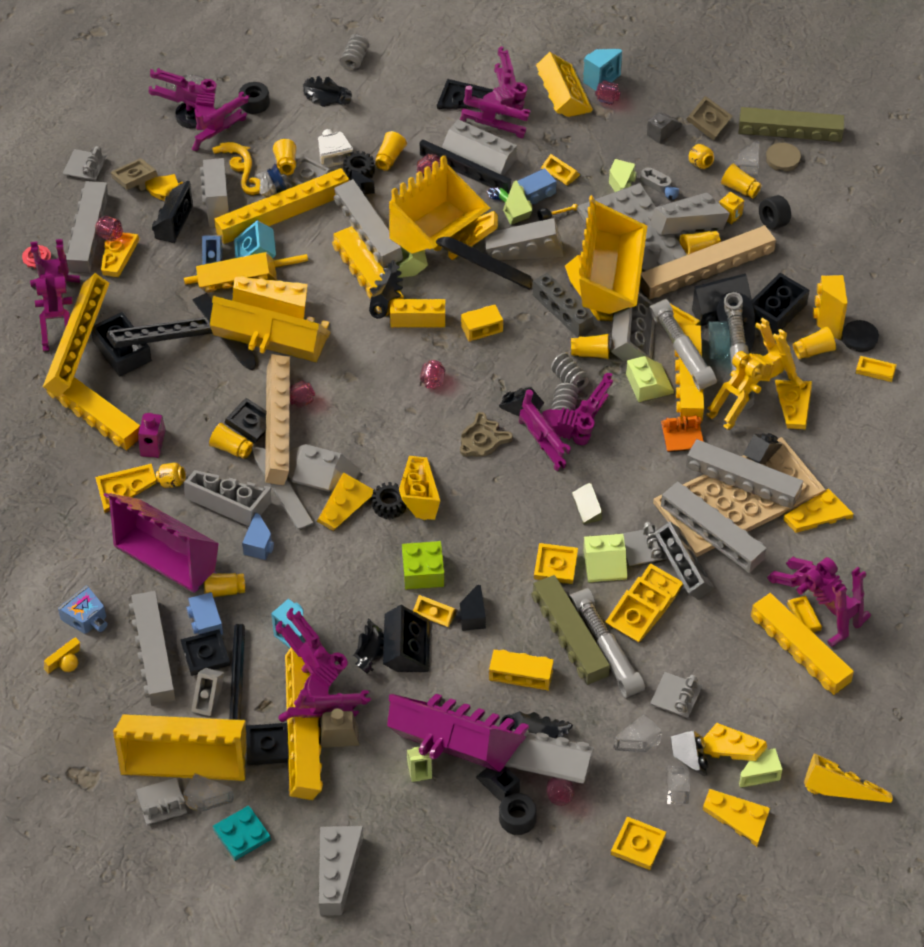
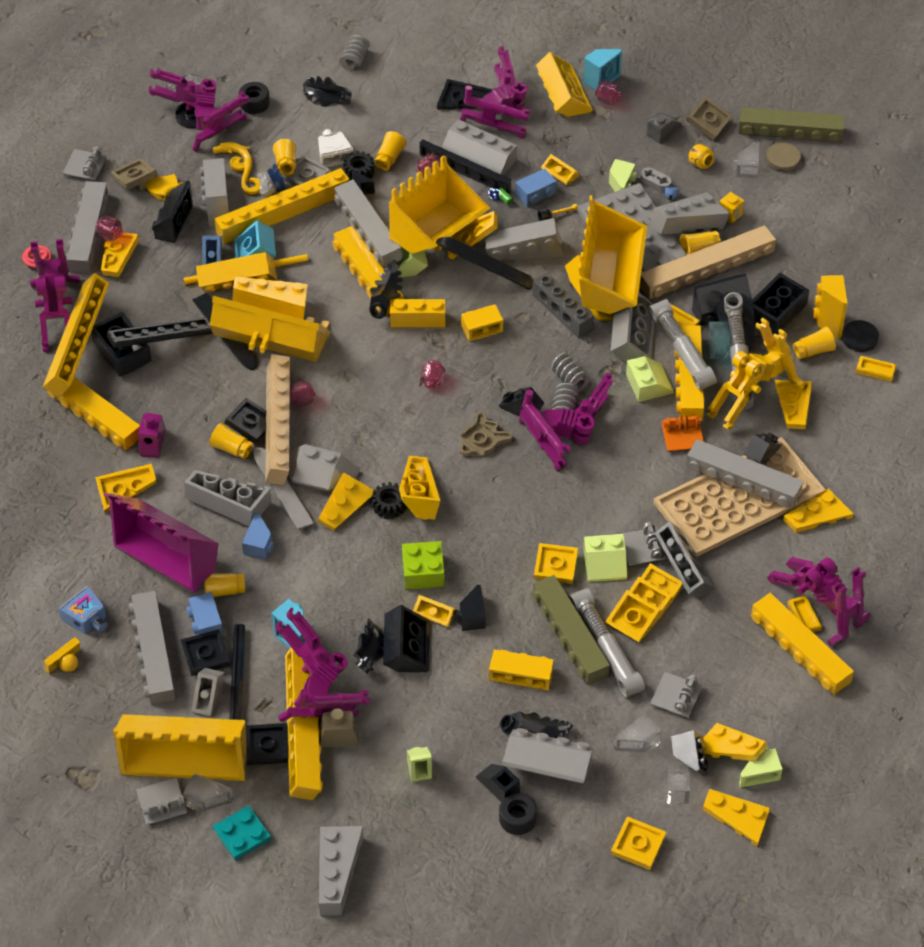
yellow head [156,463,186,488] -> none
magenta piece [387,694,529,772] -> none
yellowish green slope [503,181,533,225] -> none
clear pink head [546,777,574,806] -> none
yellow plant [571,334,609,359] -> none
slope [572,483,602,524] -> none
light grey brick [661,481,766,573] -> none
yellow plant [721,163,762,199] -> none
black tyre [759,195,791,229] -> none
yellow wedge [804,753,893,803] -> none

